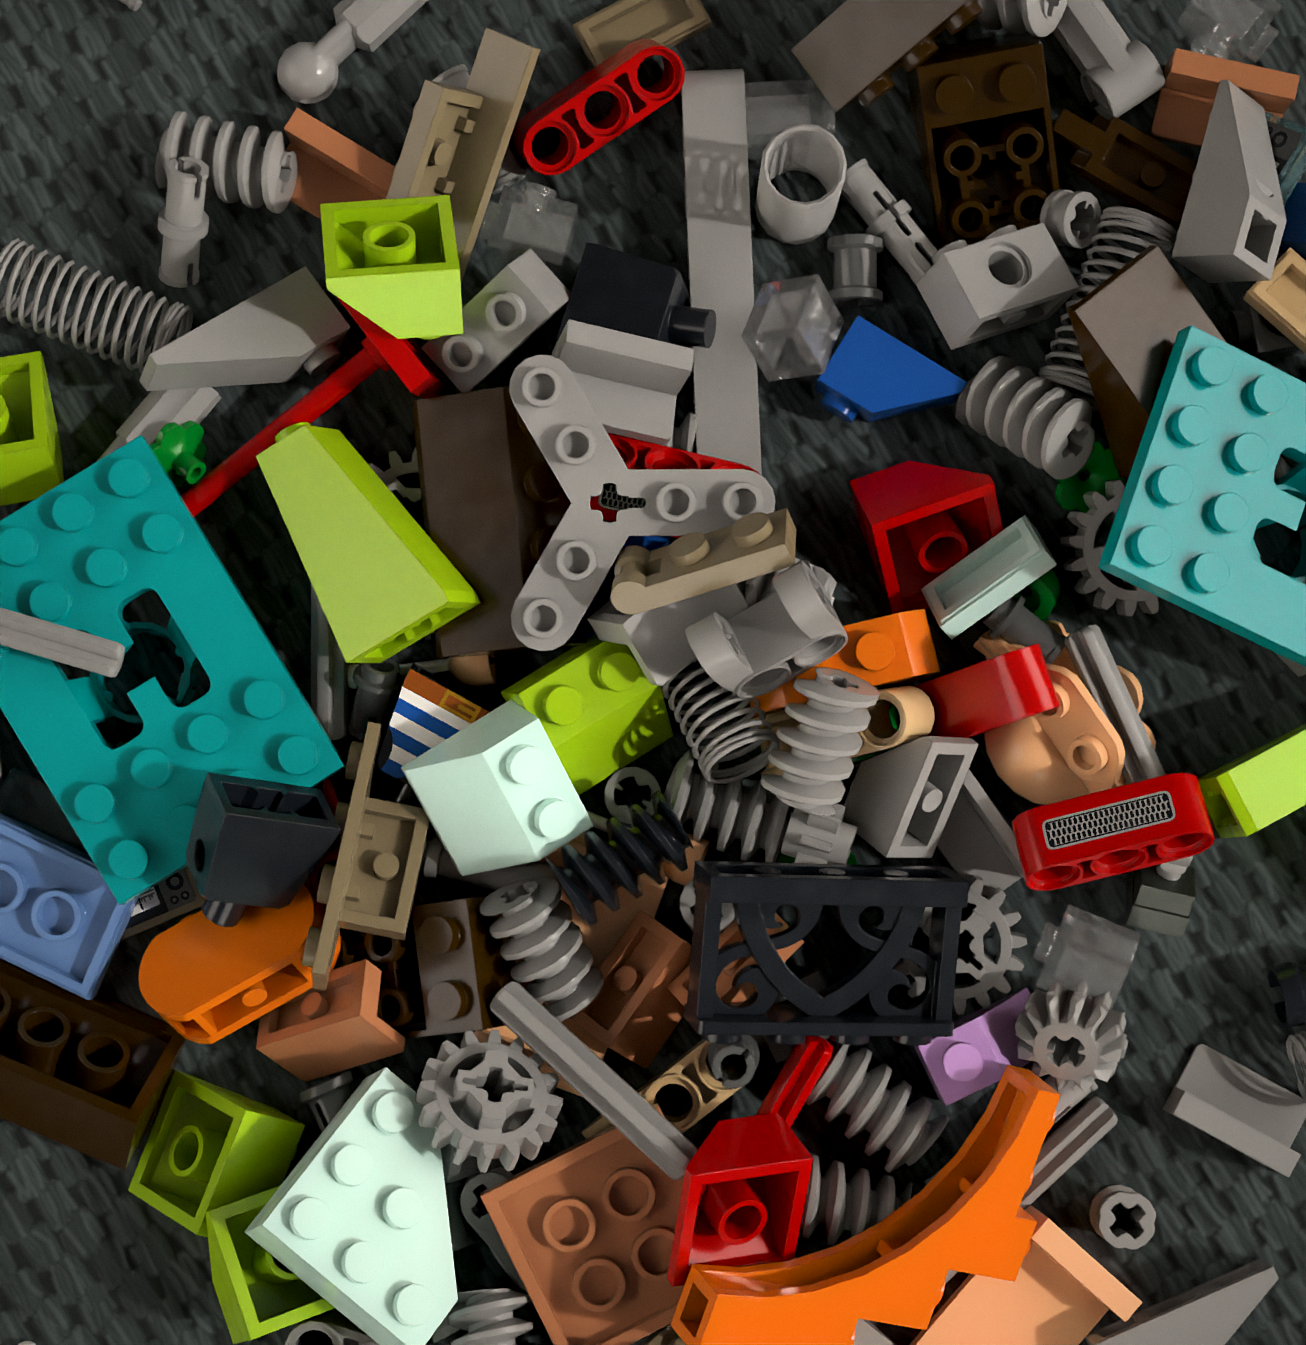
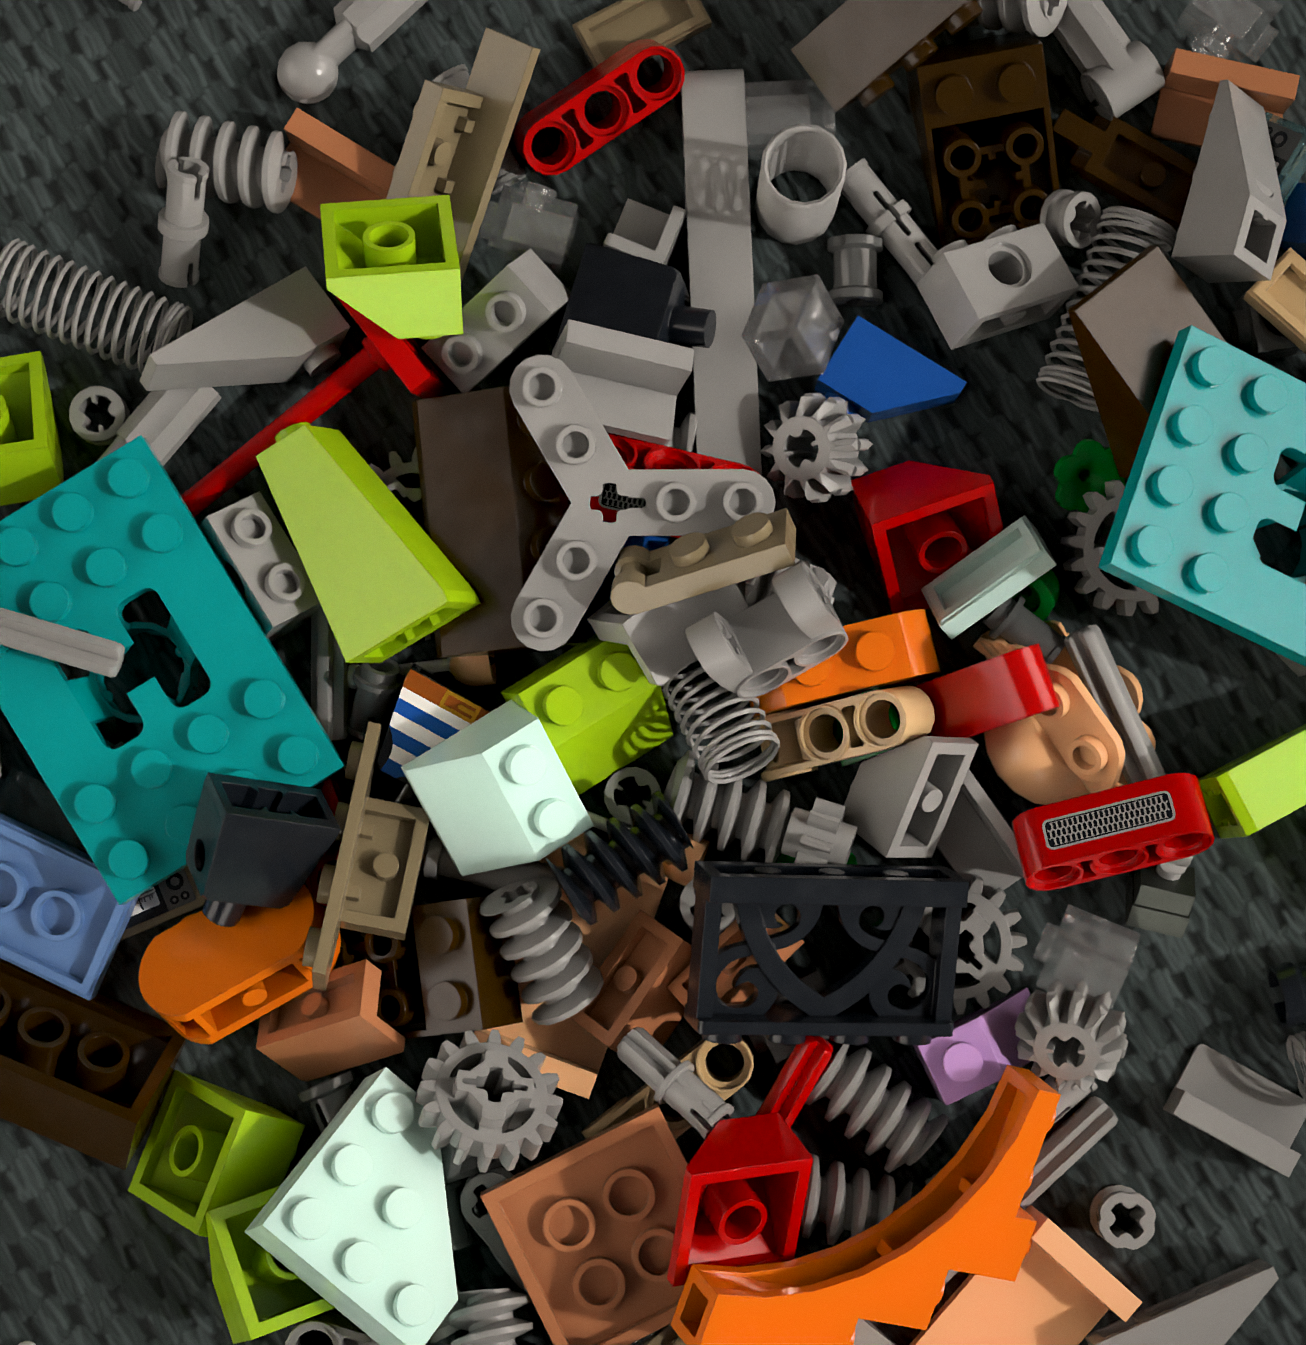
green plant [150,420,207,488] -> none
light grey axle [489,981,698,1181] -> none
dark grey pin [707,1035,760,1089] -> none
light grey piece [760,667,880,816] -> none
light grey piece [955,355,1095,479] -> none
none -> light grey bush [69,386,130,446]
none -> light grey brick [200,491,321,642]
none -> light grey panel [603,198,686,266]
none -> light grey axle [617,1027,734,1140]
none -> light grey gear [759,393,873,503]

